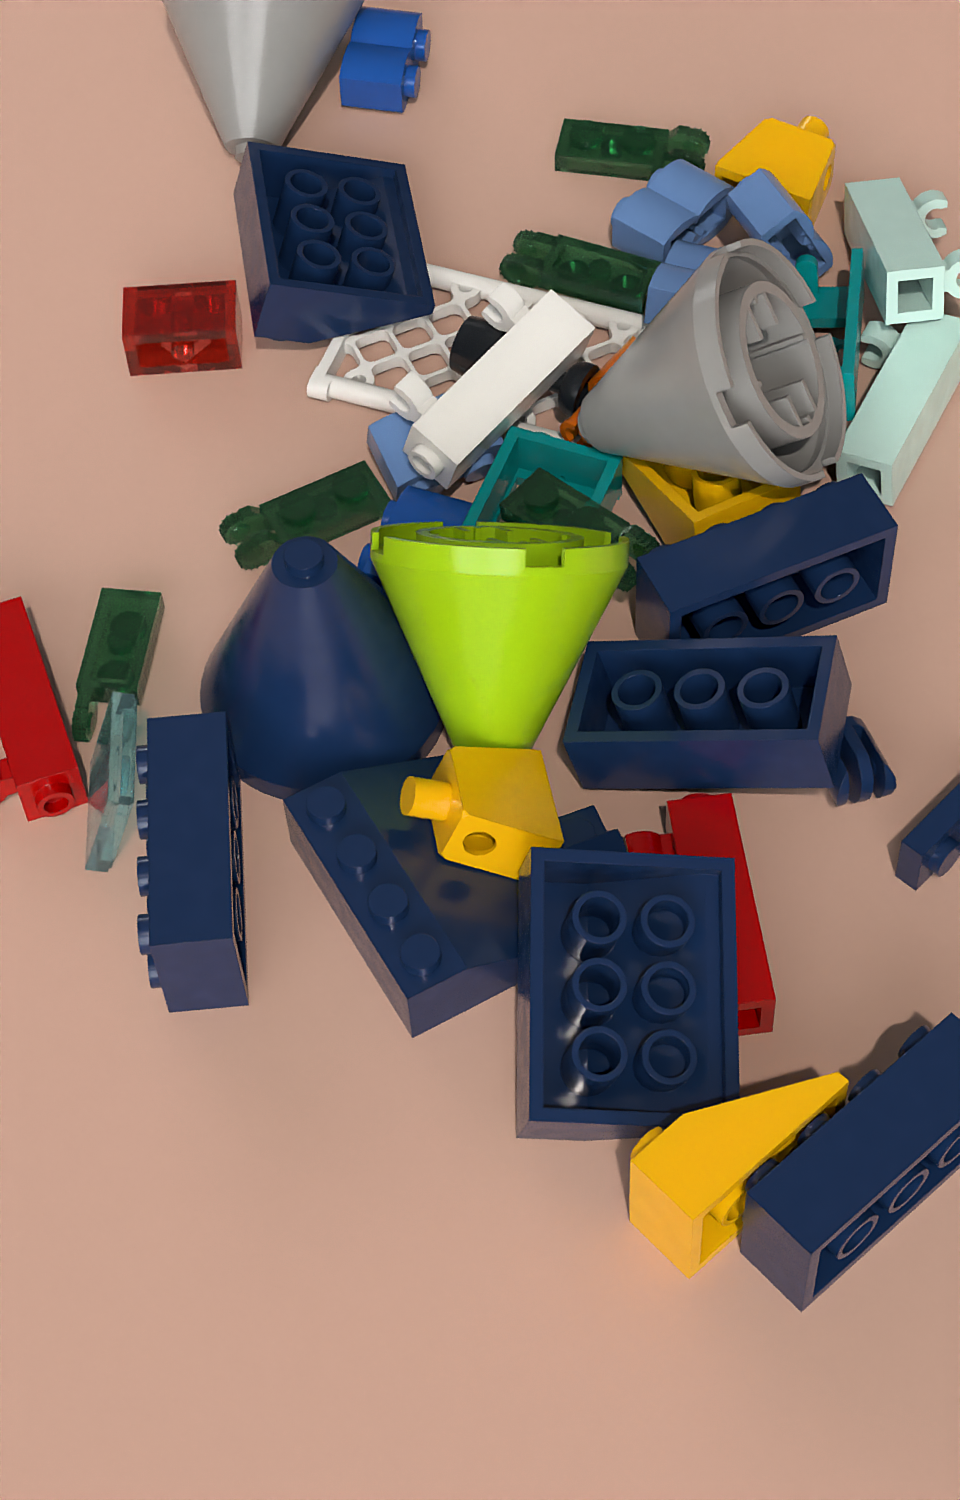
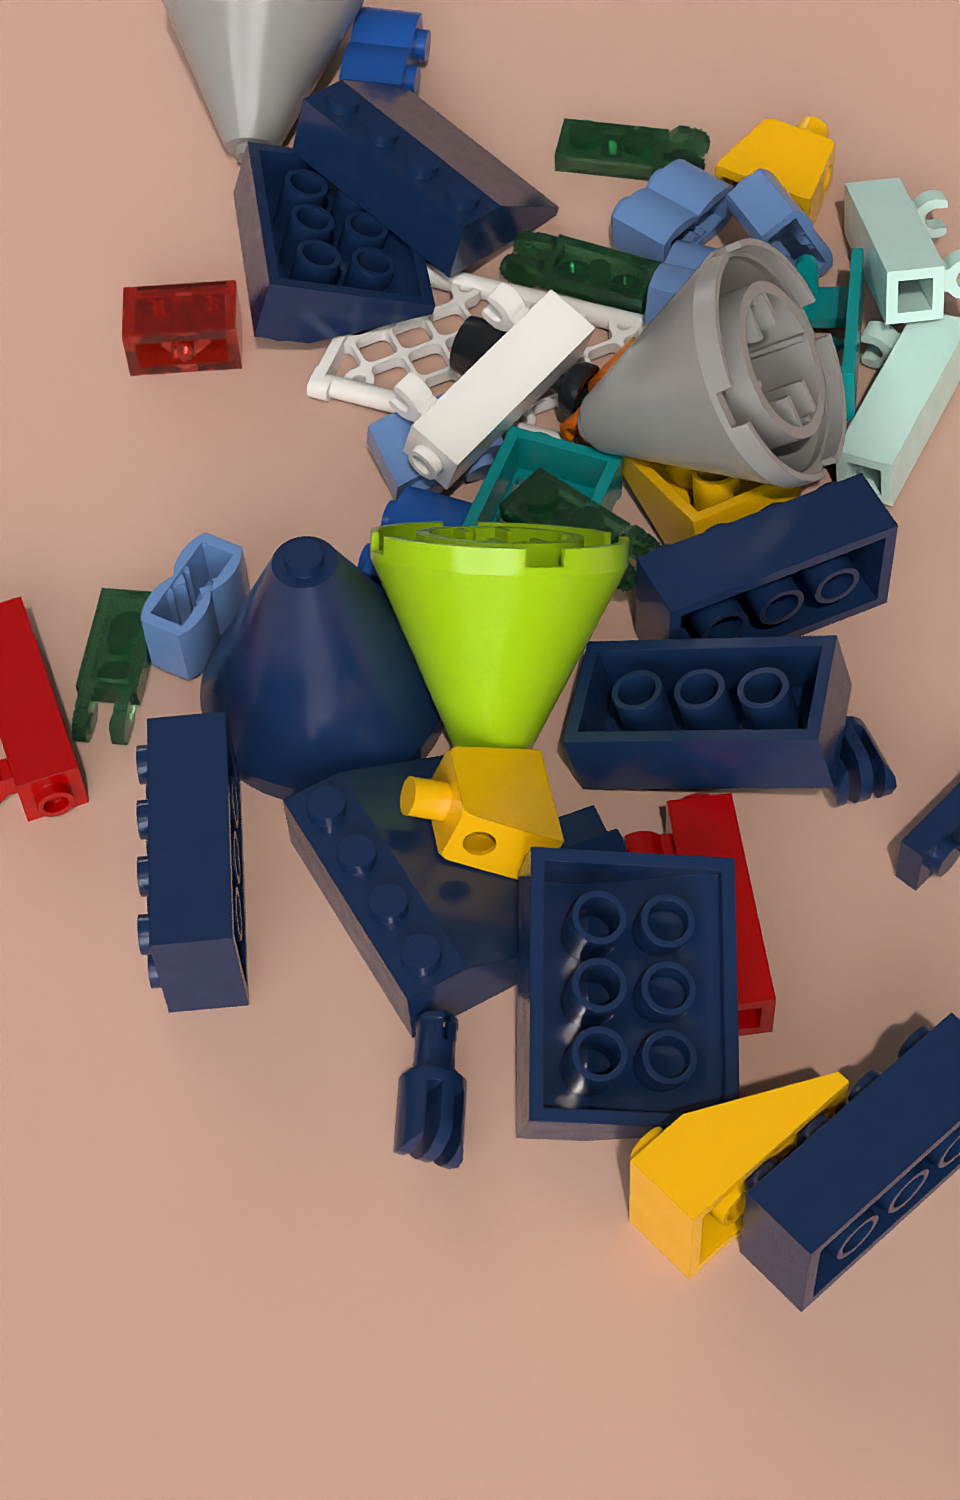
clear light blue tile [85,692,137,872] -> none
clear green hinge [218,460,391,571] -> none
none -> medium blue brick [141,532,250,680]
none -> dark blue slope [292,80,559,278]
none -> dark blue arm [393,1011,467,1169]

